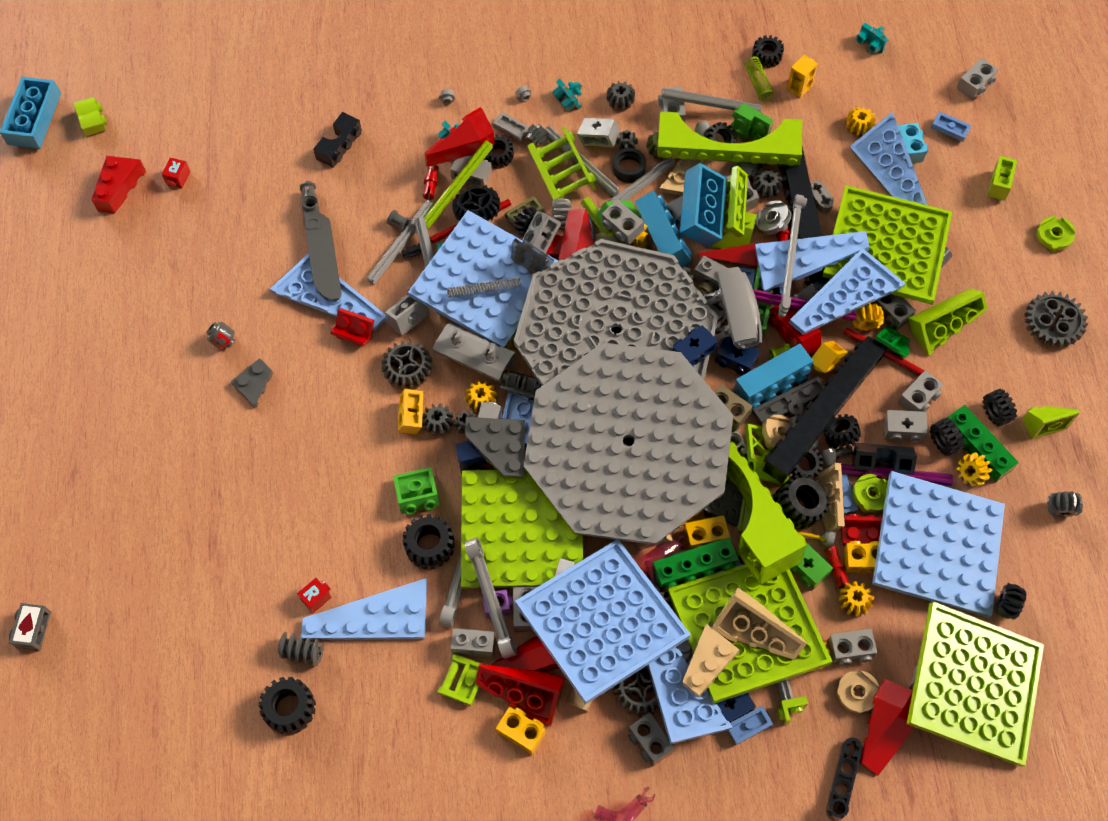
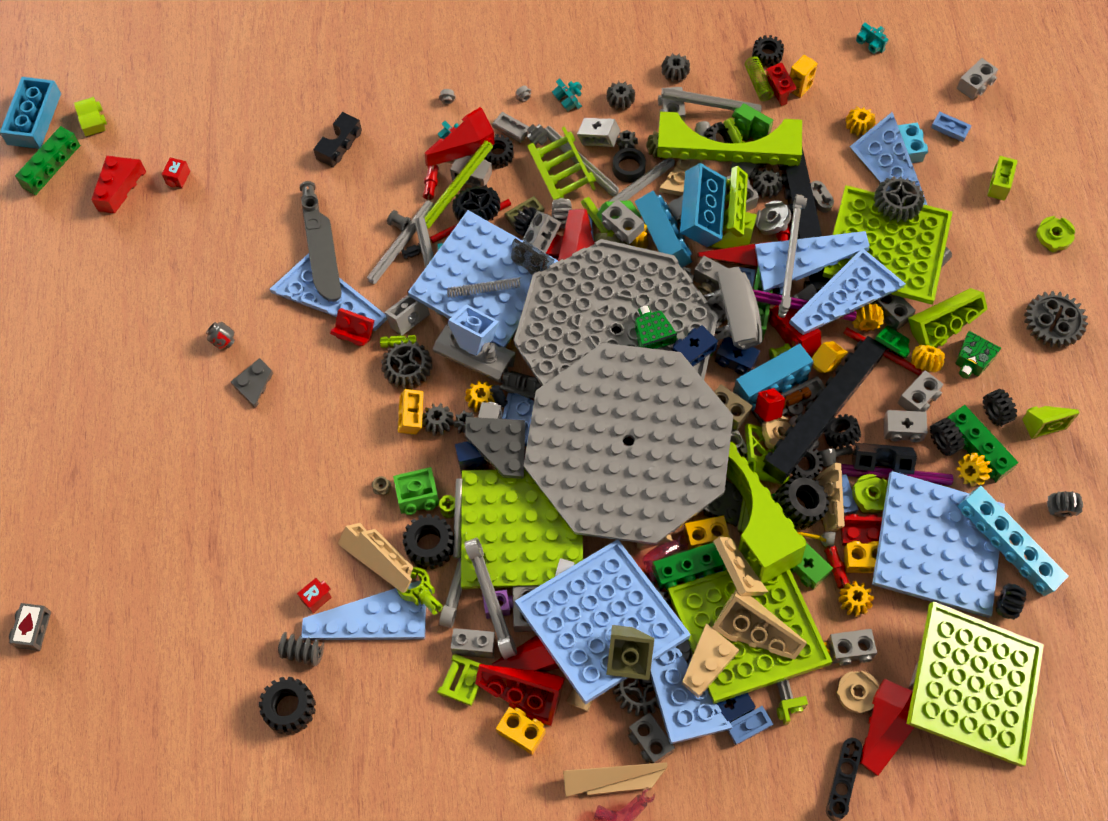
none -> green brick [15,126,81,195]
none -> tan wedge [338,523,413,593]
none -> dark tan plate [372,476,391,495]
none -> lime axle [380,335,417,348]
none -> lime pin [396,567,443,615]
none -> lime bush [439,495,455,518]
none -> light blue slope [448,304,499,356]
none -> light grey bar [453,478,463,559]
none -> black piece [490,385,508,408]
none -> tan wedge [563,762,667,797]
none -> olive slope [606,625,654,680]
none -> green torso [635,306,677,349]
none -> dark grey gear [661,53,690,82]
none -> tan wing [713,537,768,596]
none -> lime axle [723,118,745,143]
none -> red brick [755,388,785,422]
none -> red bracket [766,63,796,106]
none -> reddish brown axle [784,387,812,408]
none -> dark grey gear [874,176,925,223]
none -> yellow gear [911,345,945,373]
none -> green torso [955,331,1001,379]
none -> medium azure brick [957,486,1068,596]

